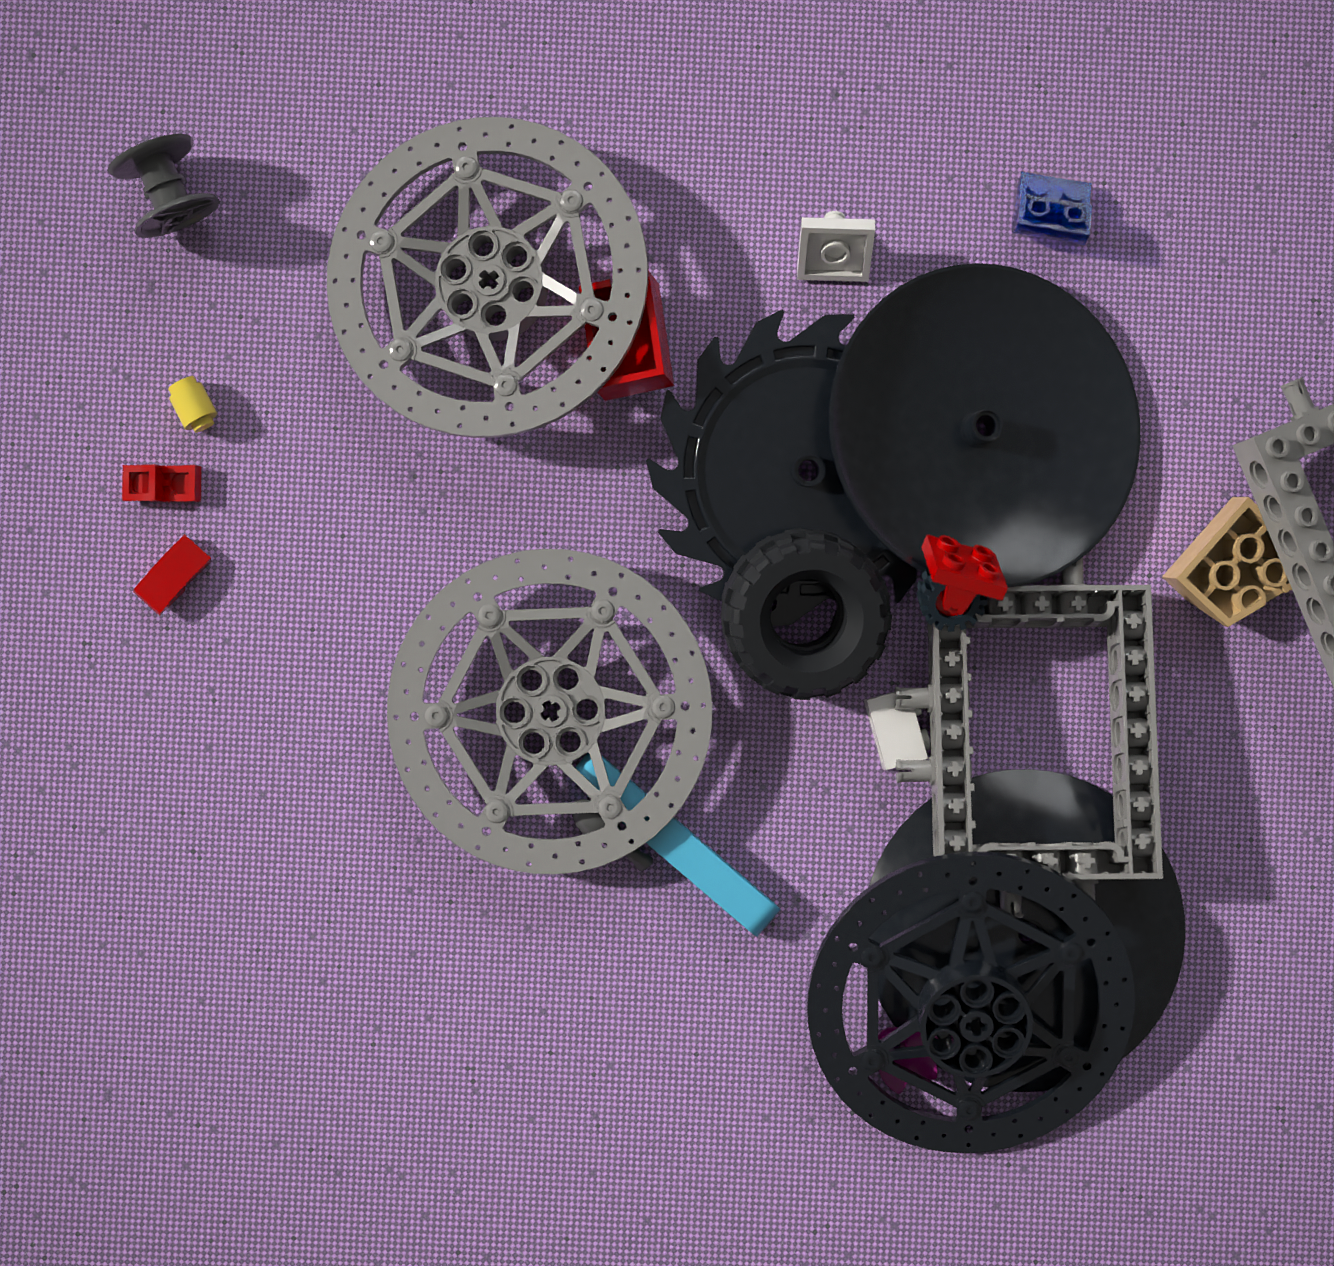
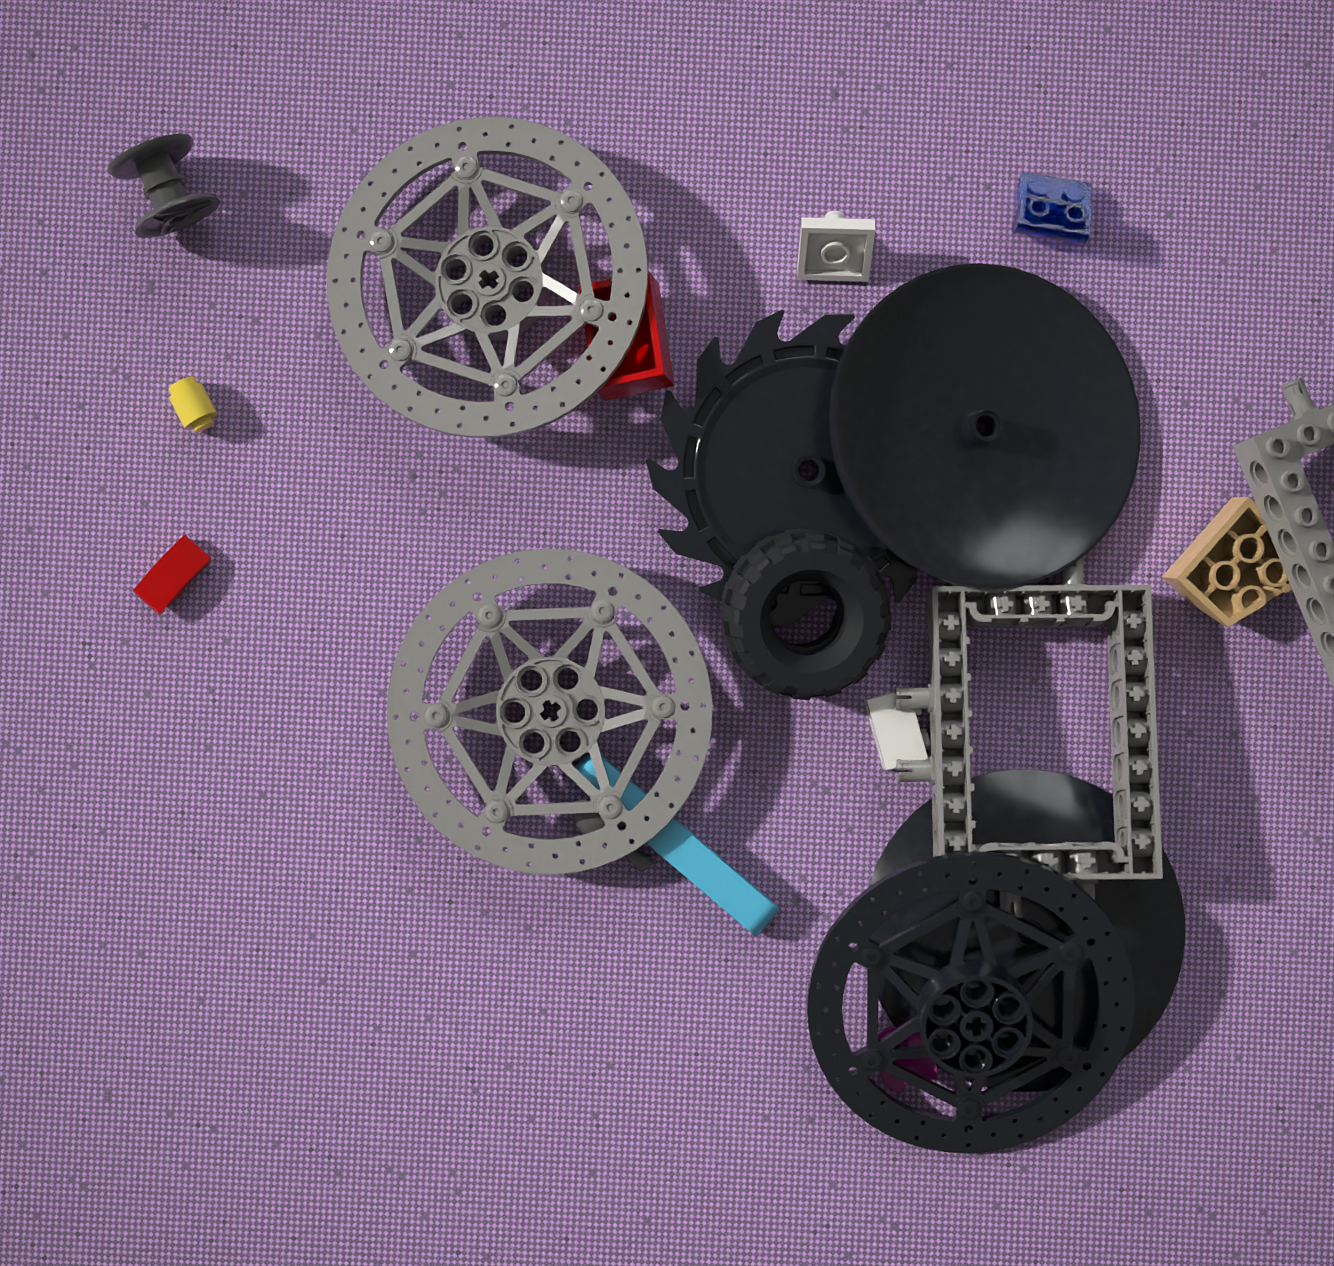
red slope [122,464,202,502] -> none
red plate [916,534,1008,632] -> none

